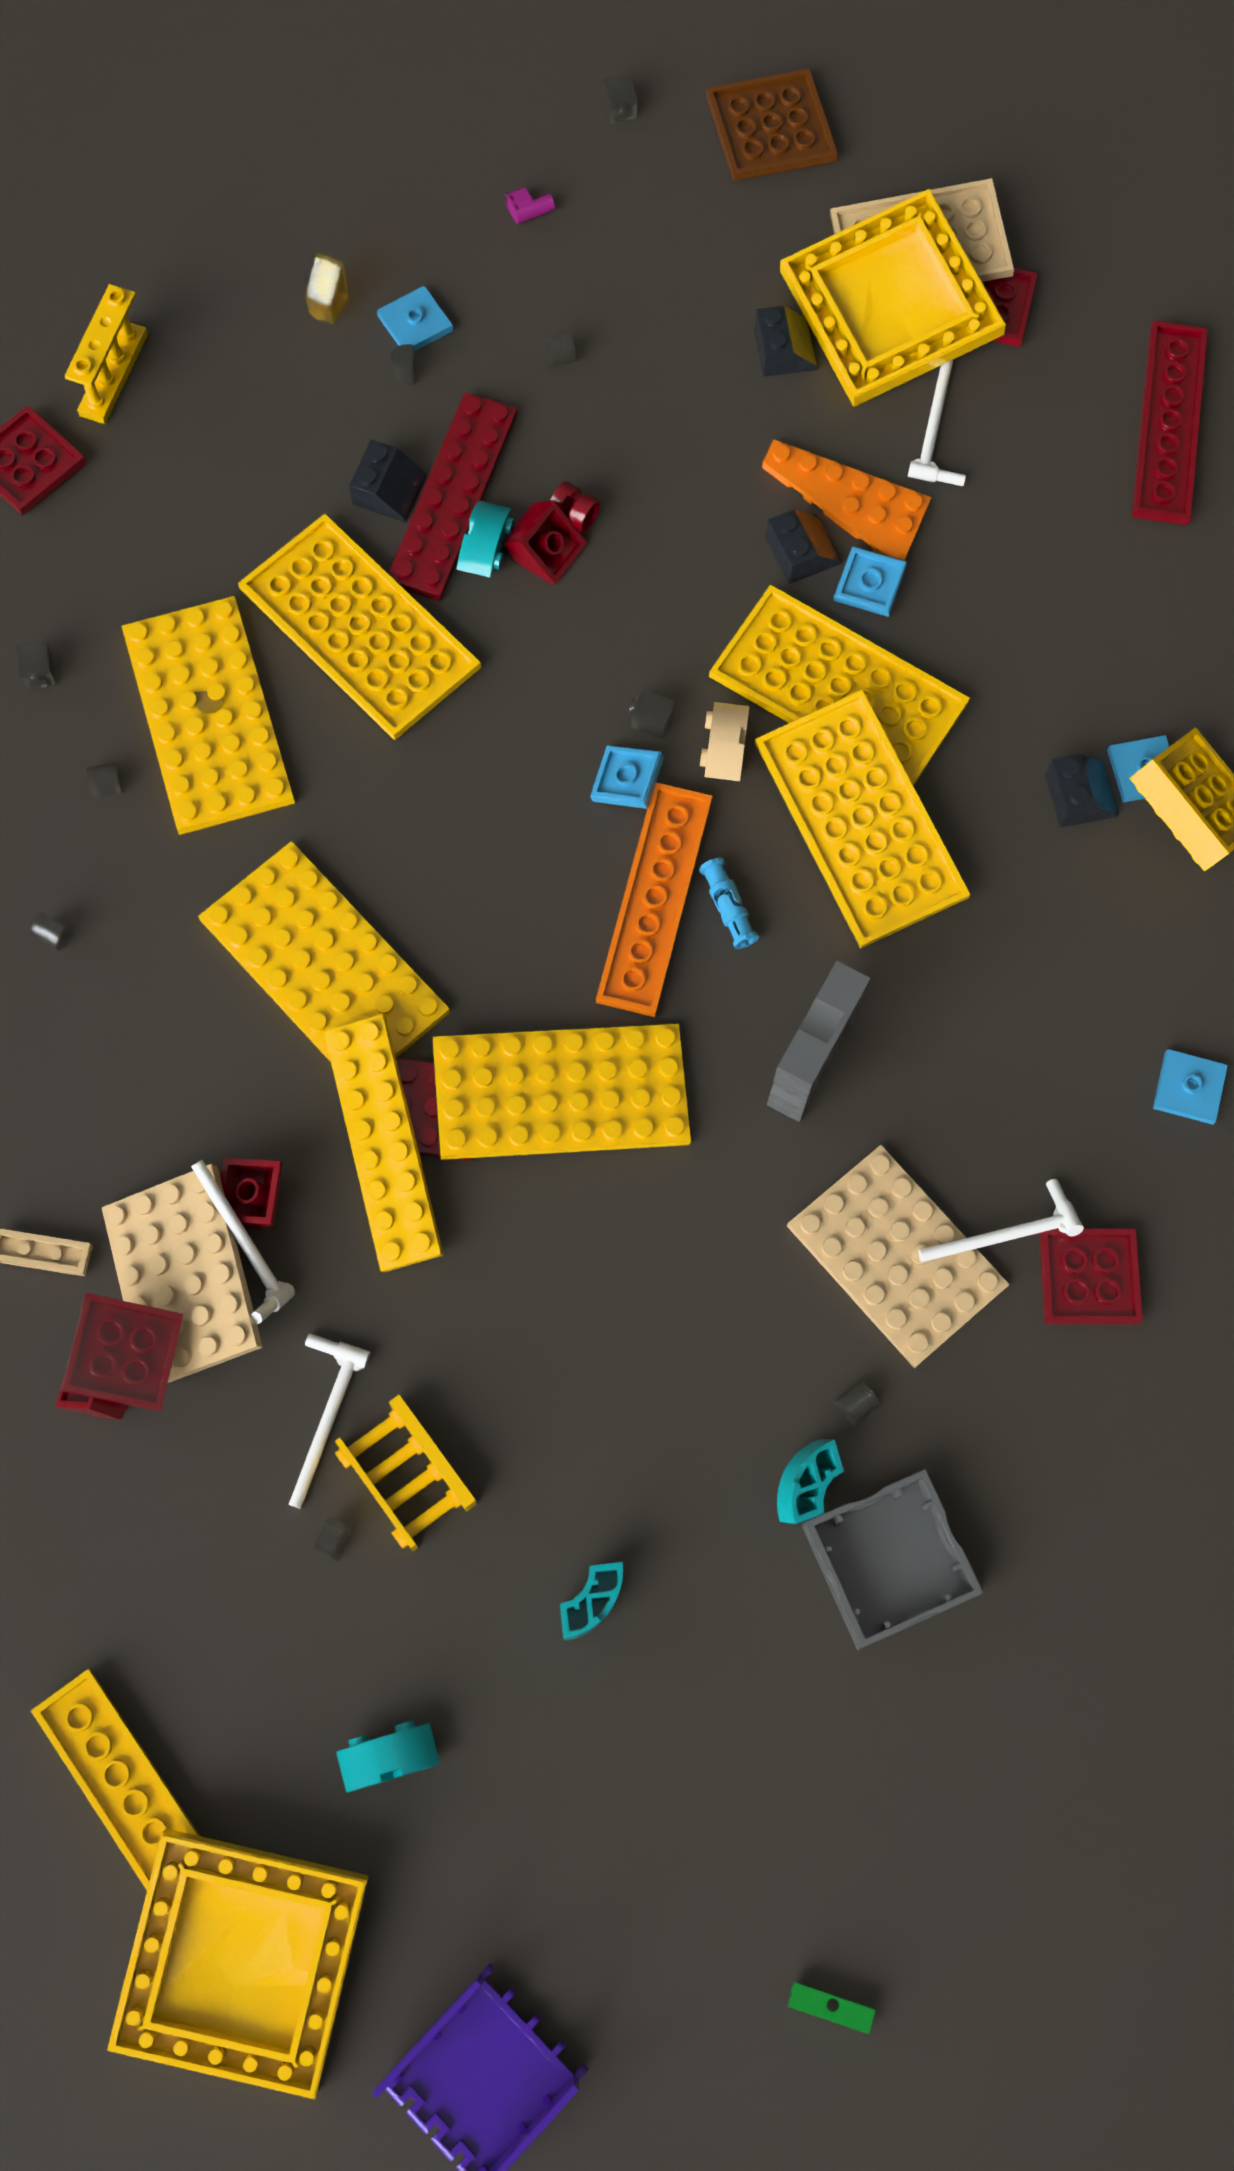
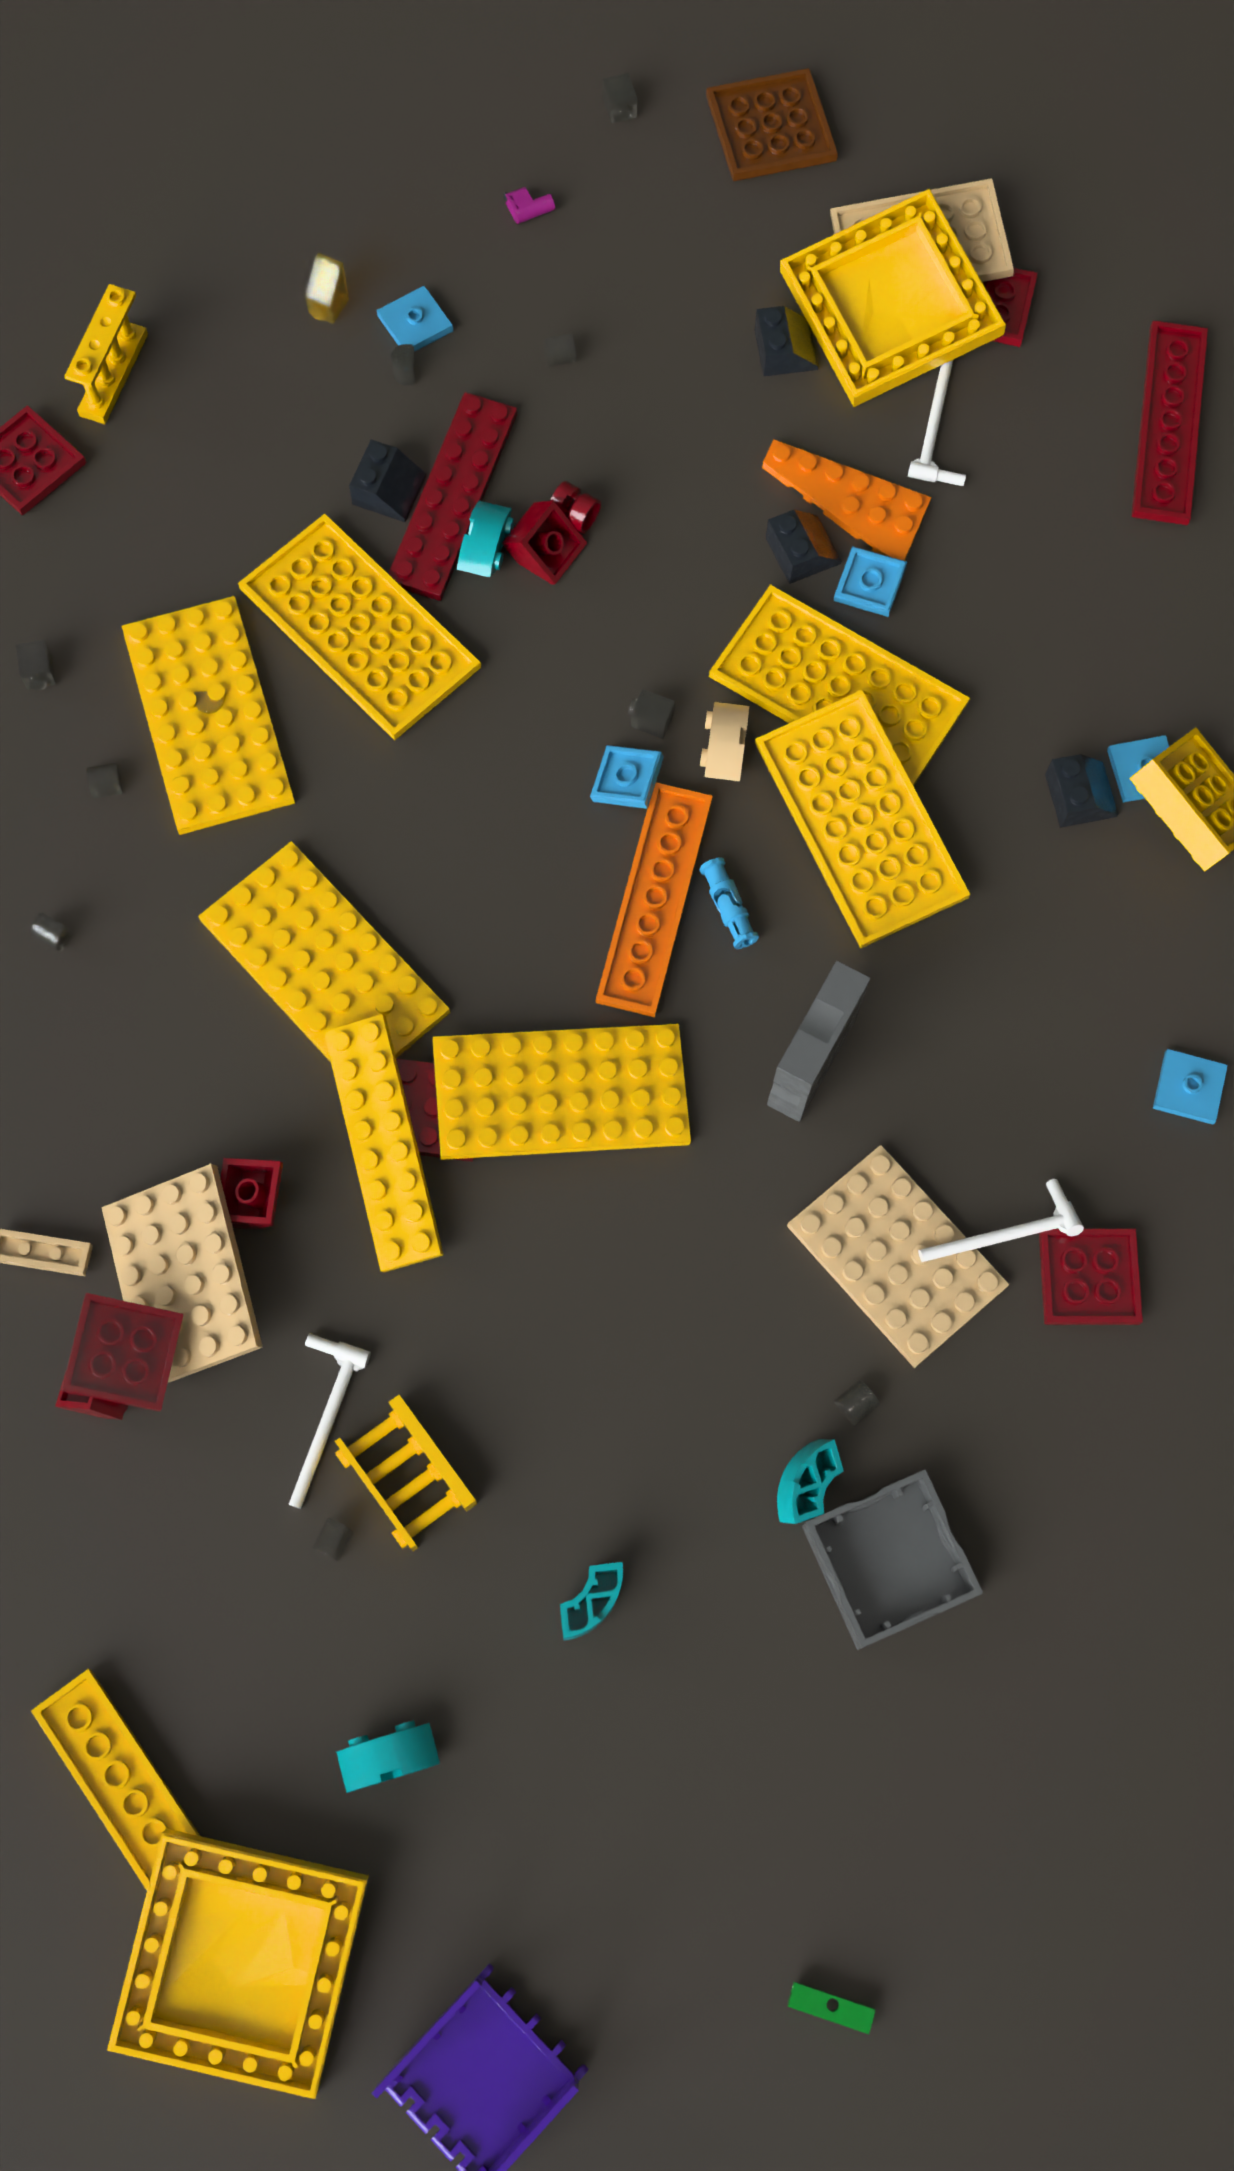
white bar [191,1160,295,1324] -> none

